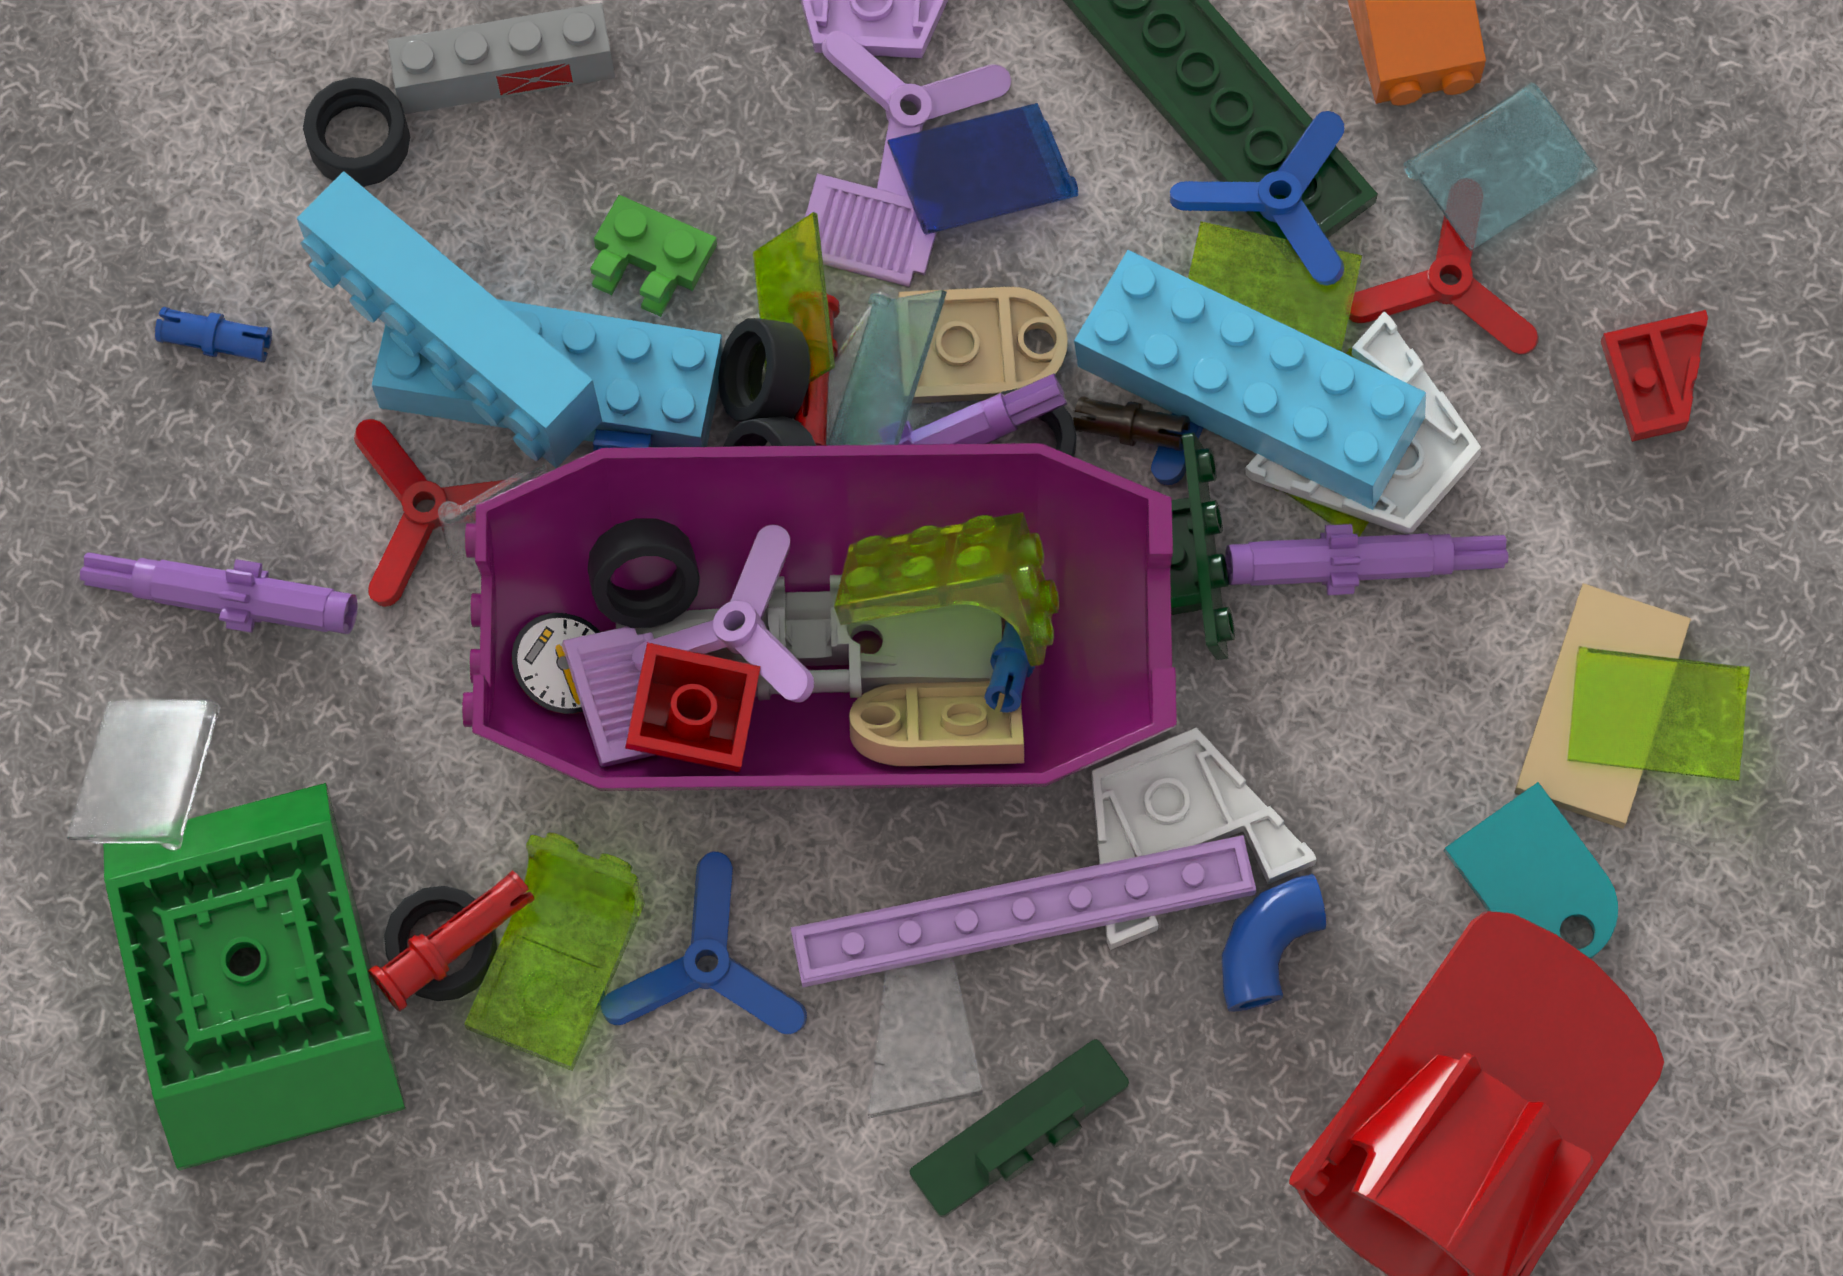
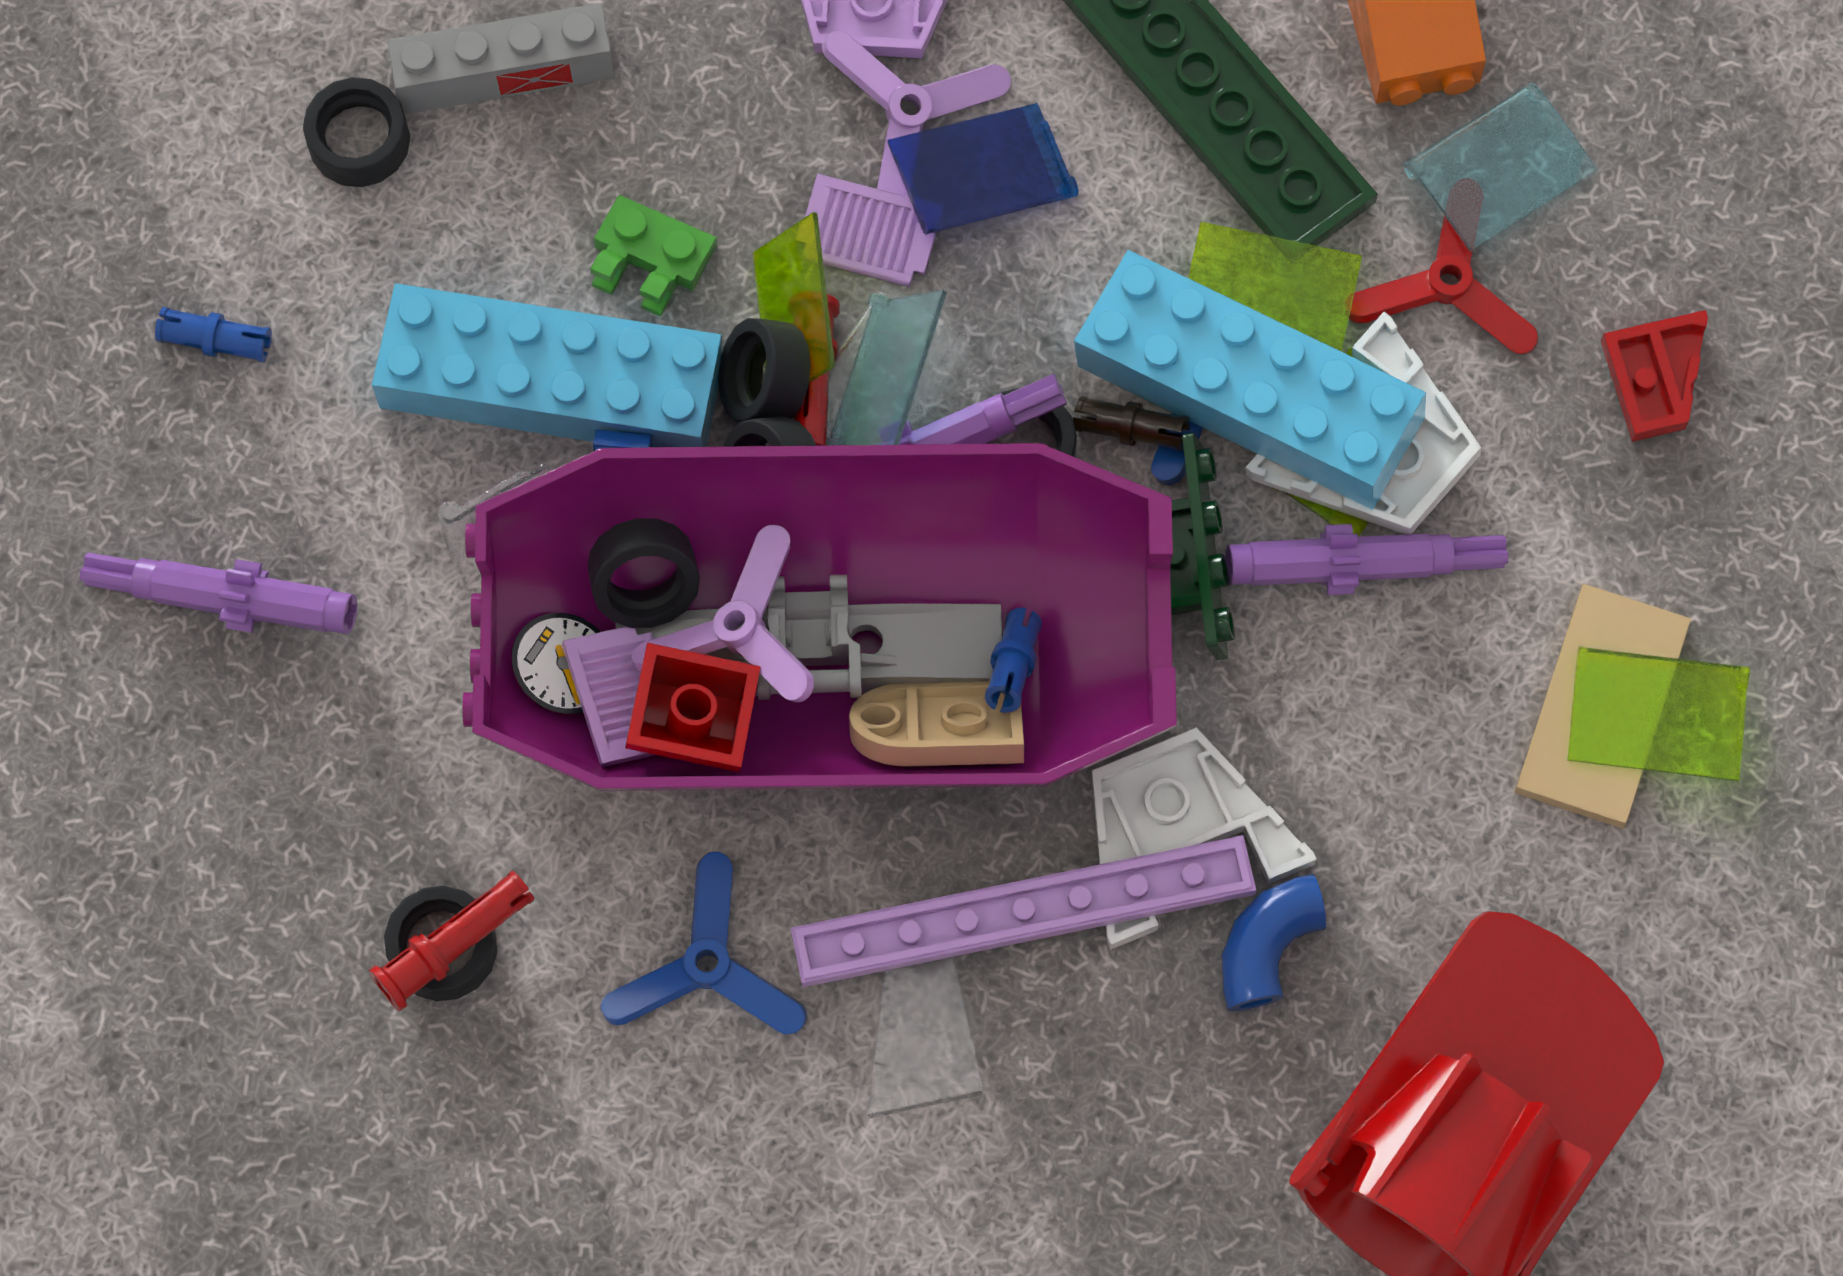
clear piece [67,699,221,850] -> none
green slope [103,783,406,1171] -> none
medium azure brick [297,171,602,468] -> none
red piece [354,419,529,607] -> none
clear neon green bracket [464,832,645,1071] -> none
clear neon green bracket [834,512,1059,666] -> none
tan tile [897,287,1068,404] -> none
dark green bracket [910,1039,1129,1218] -> none
blue piece [1170,111,1345,285] -> none
teal tile [1444,782,1618,959] -> none

